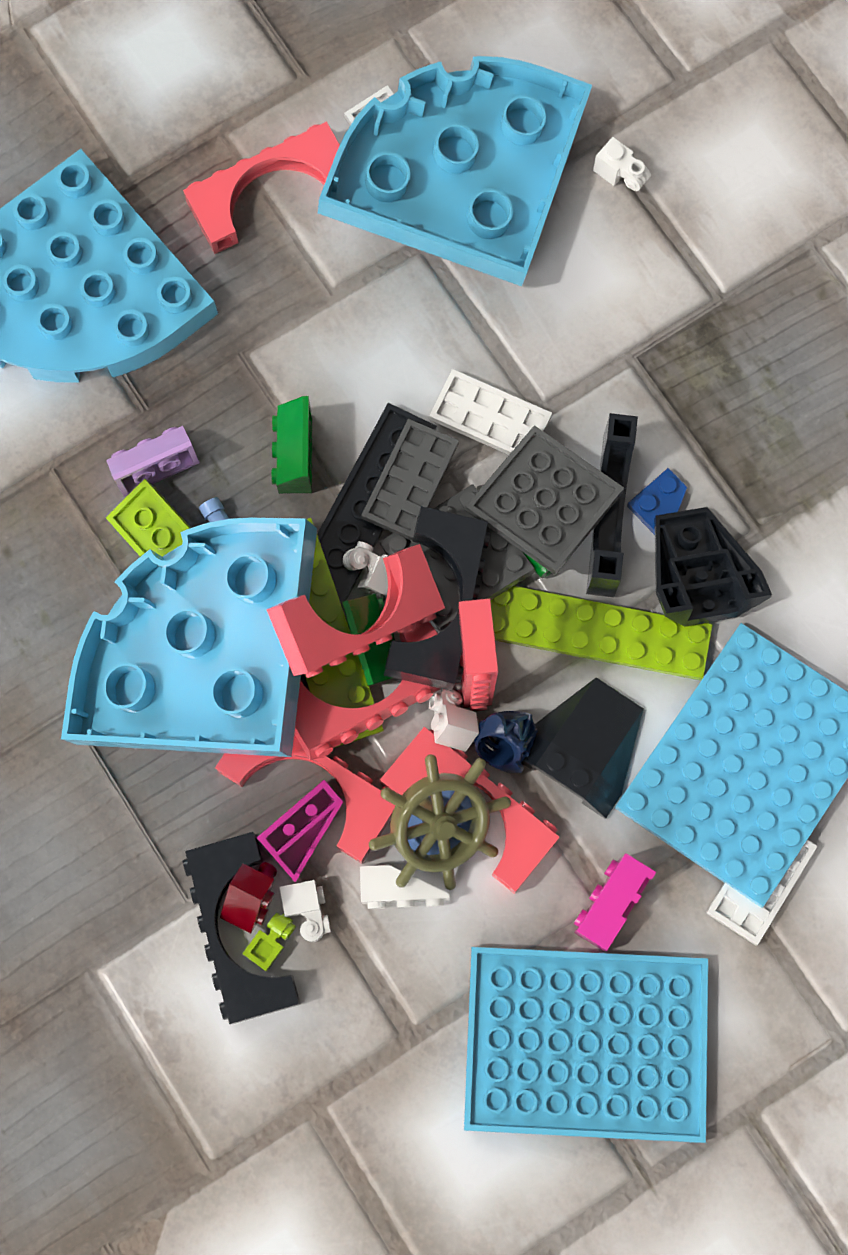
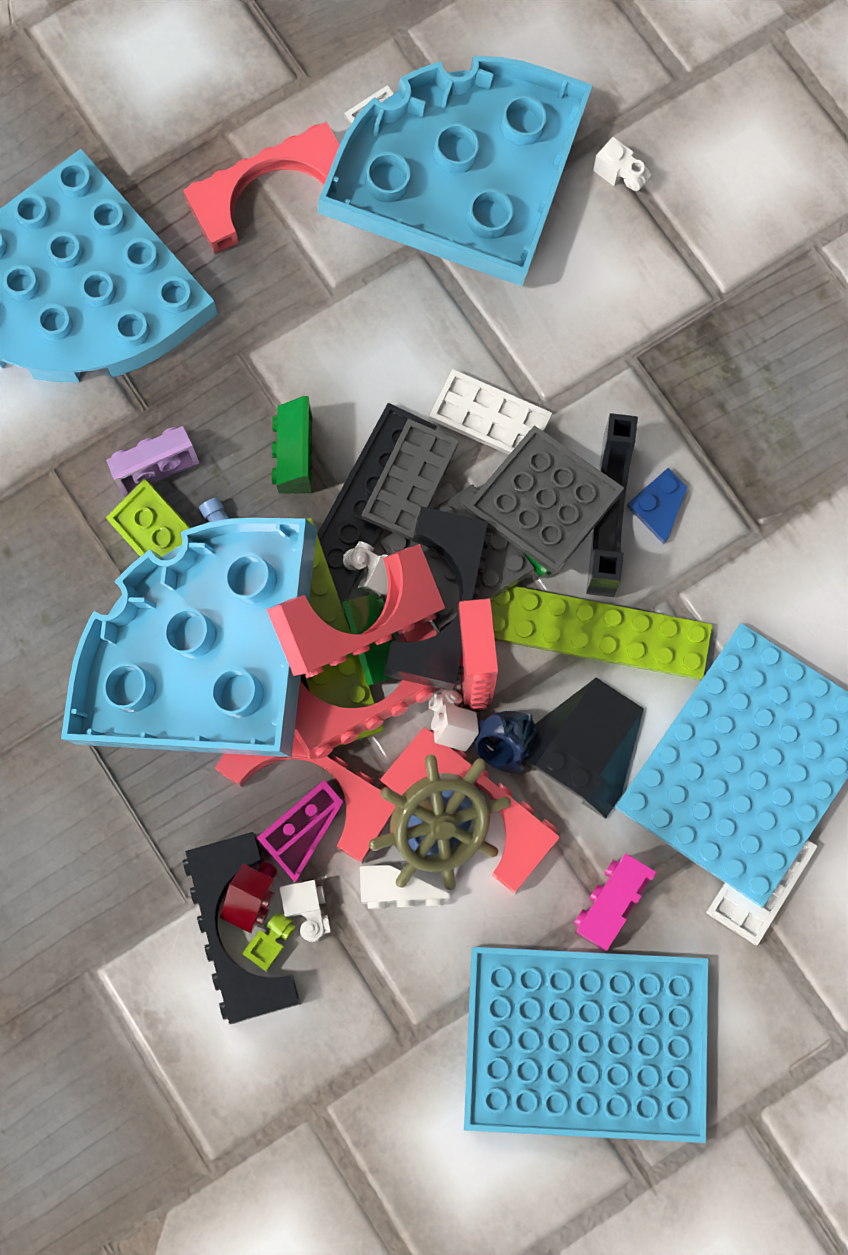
black wedge [654,507,772,627] -> none

